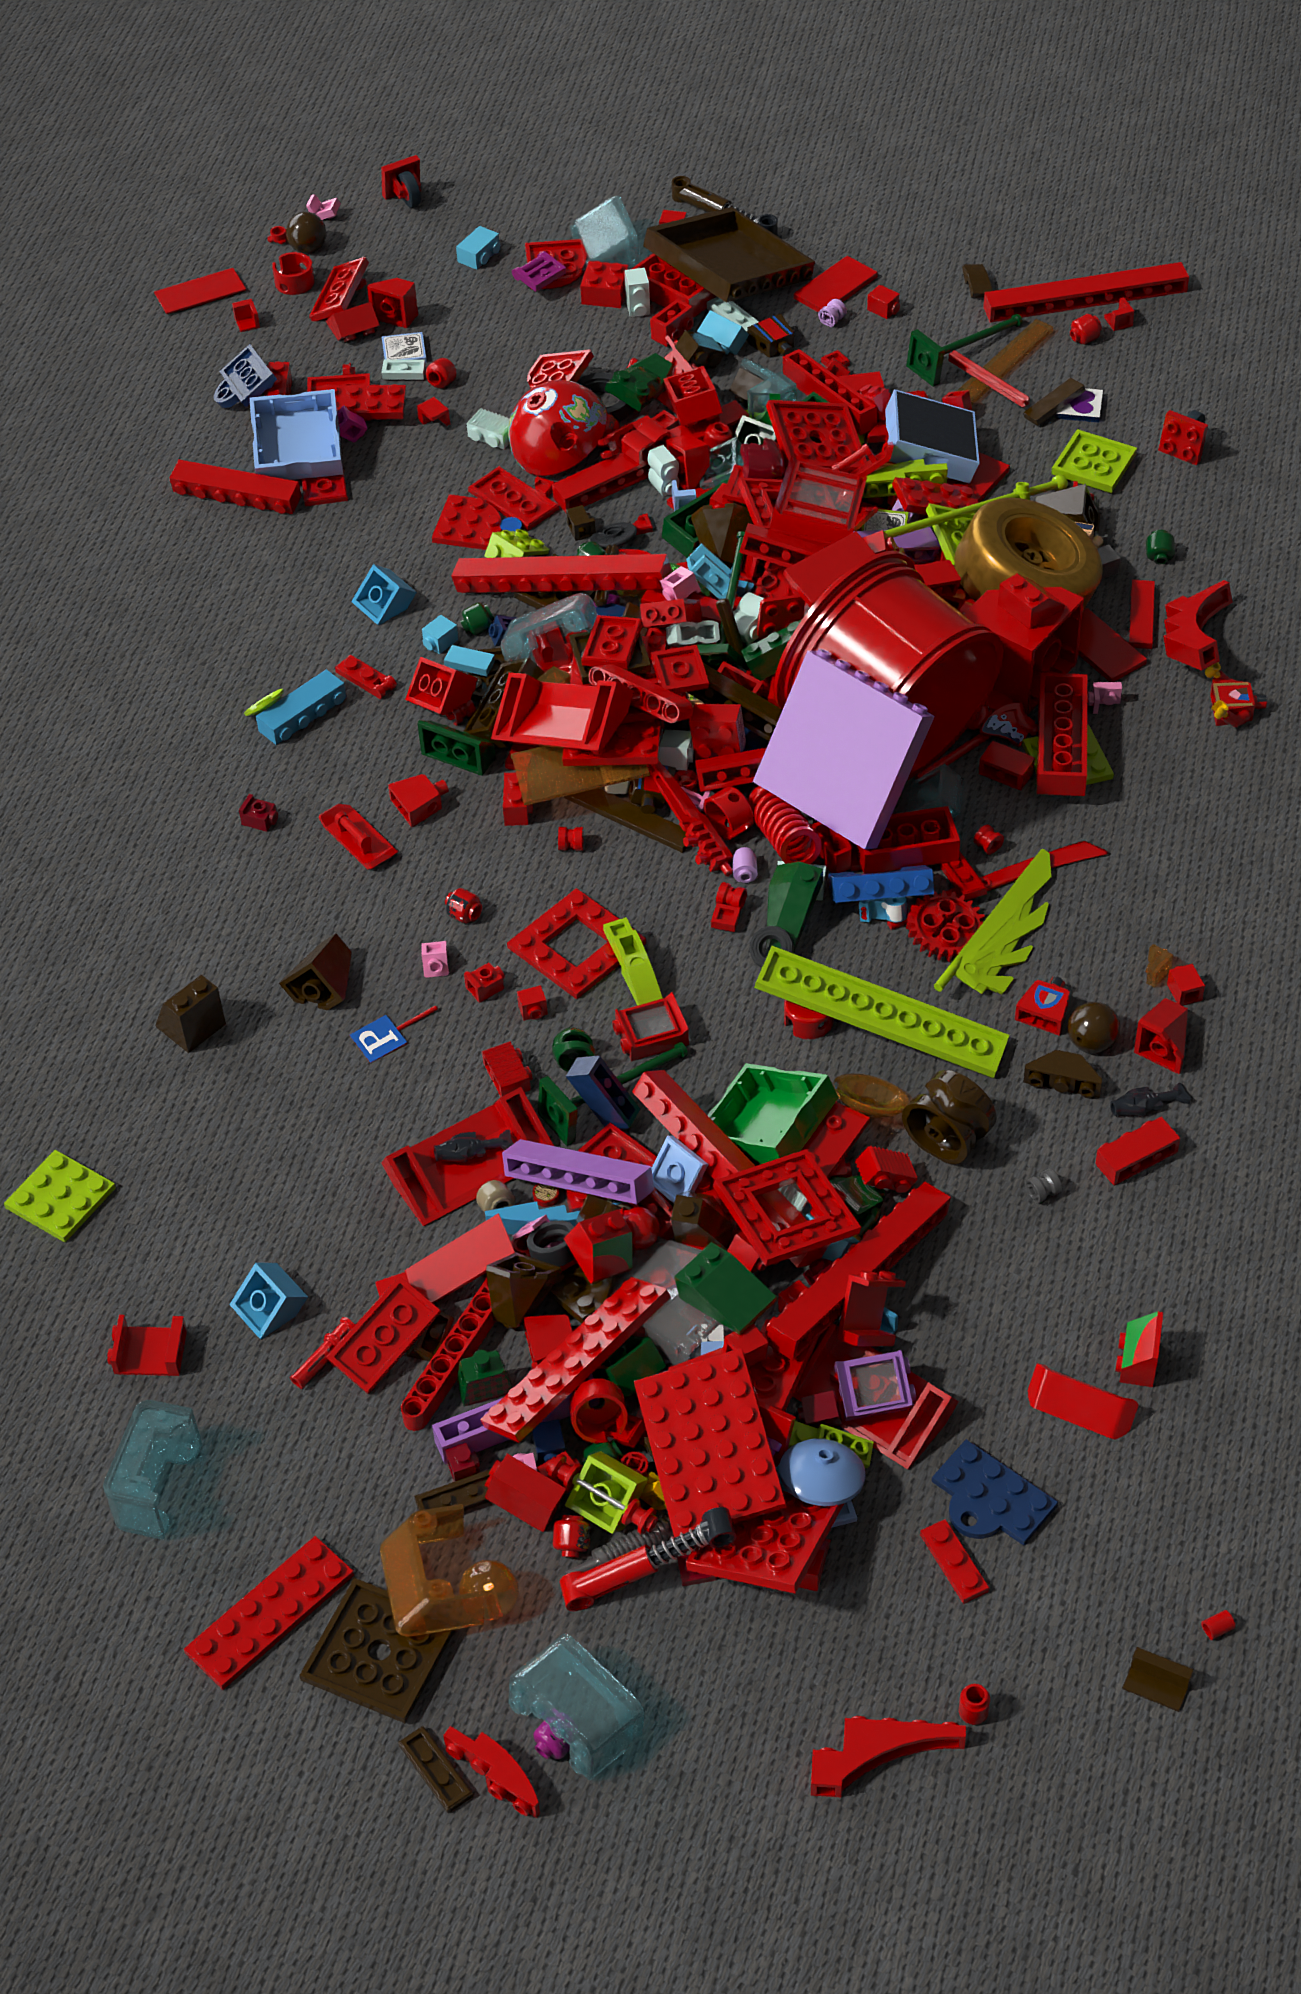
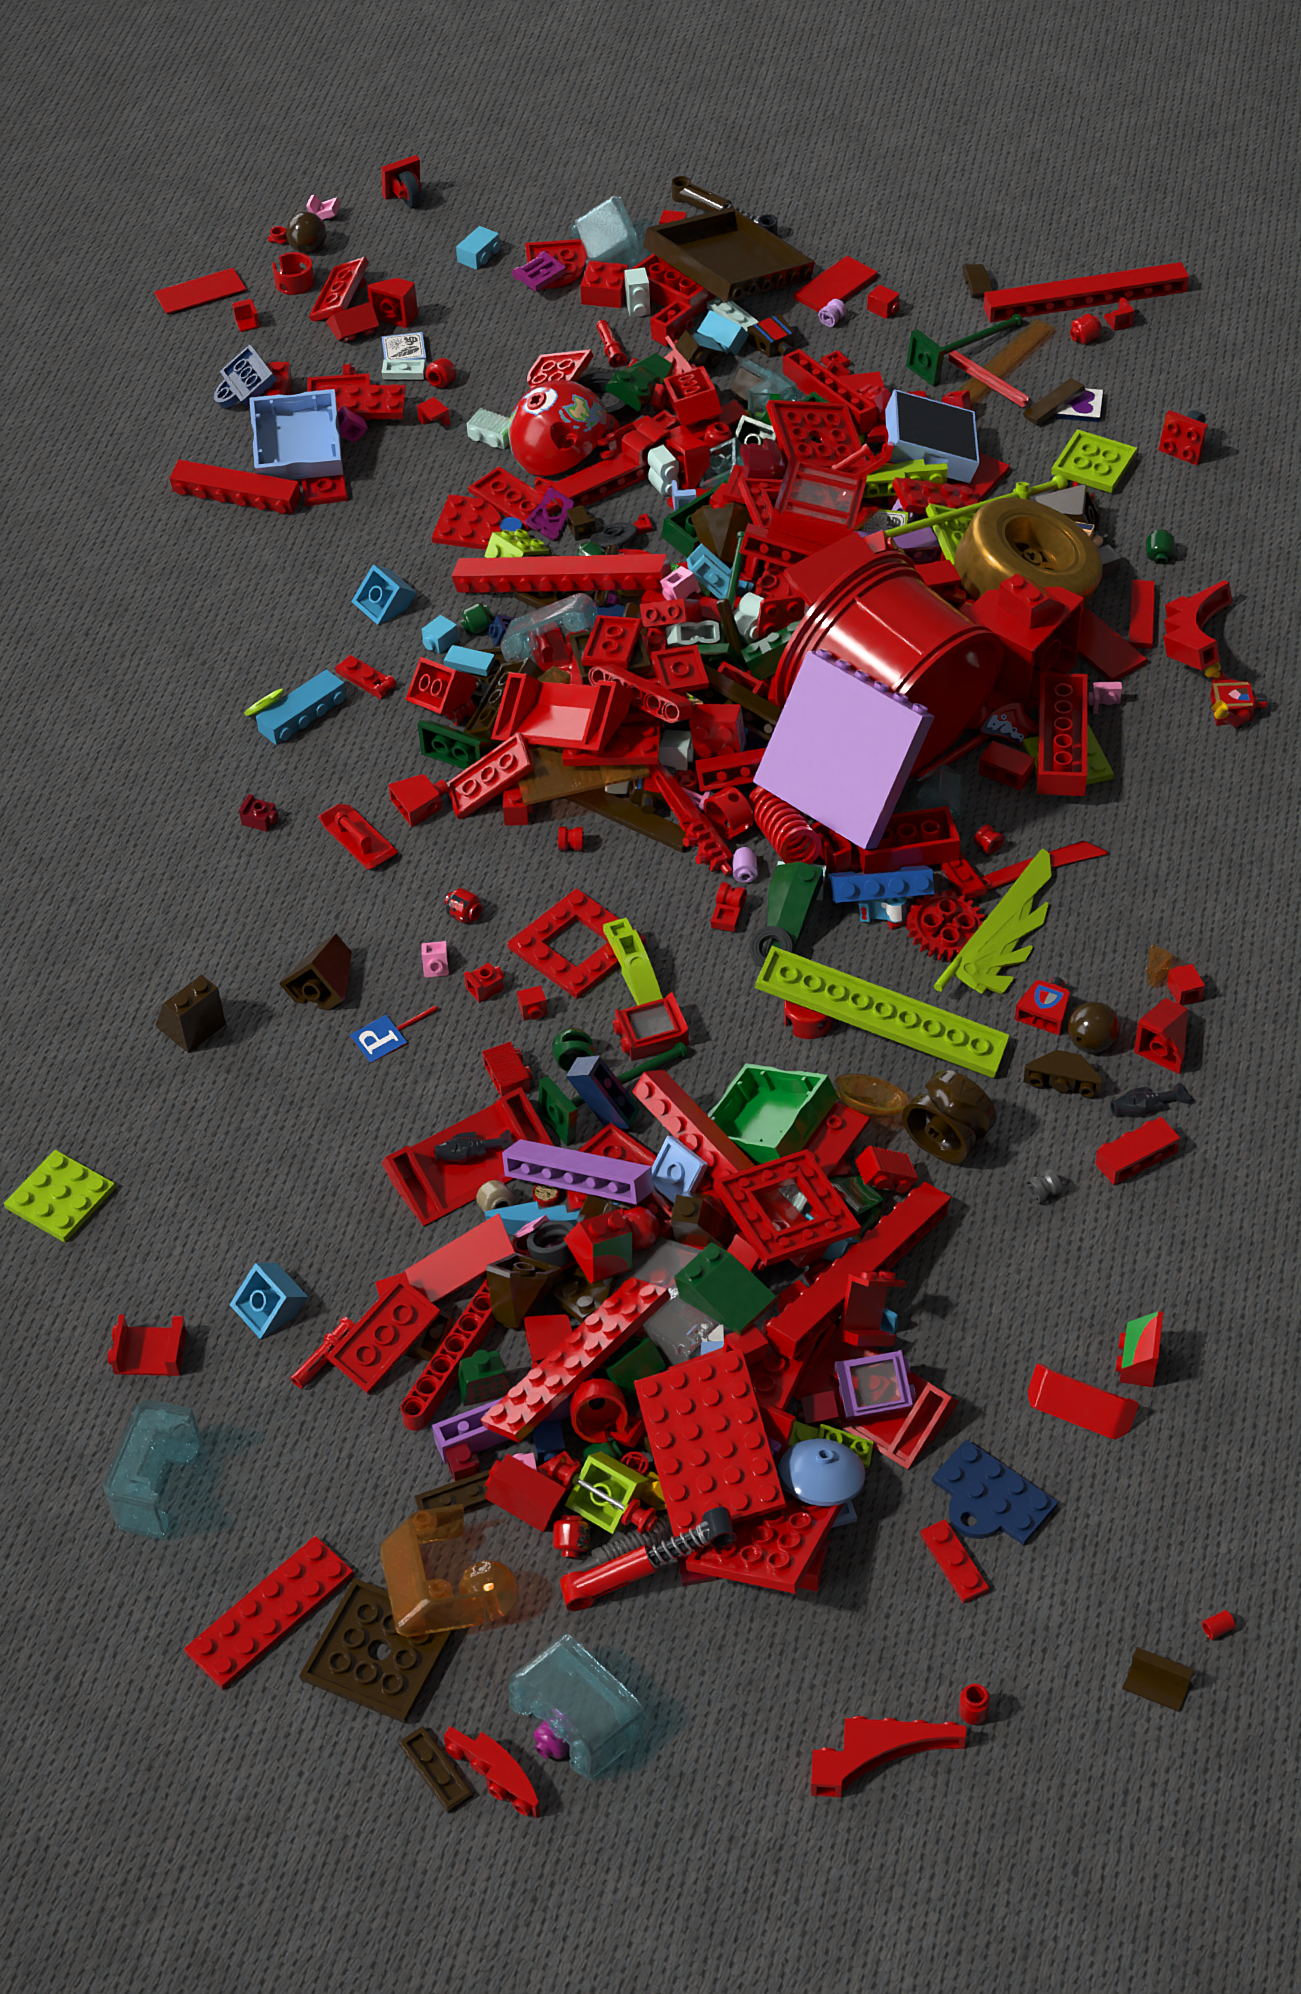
none -> red tile [446,732,535,819]
none -> magenta piece [525,488,574,541]
none -> red pin [596,320,627,368]
none -> red tile [650,384,669,412]

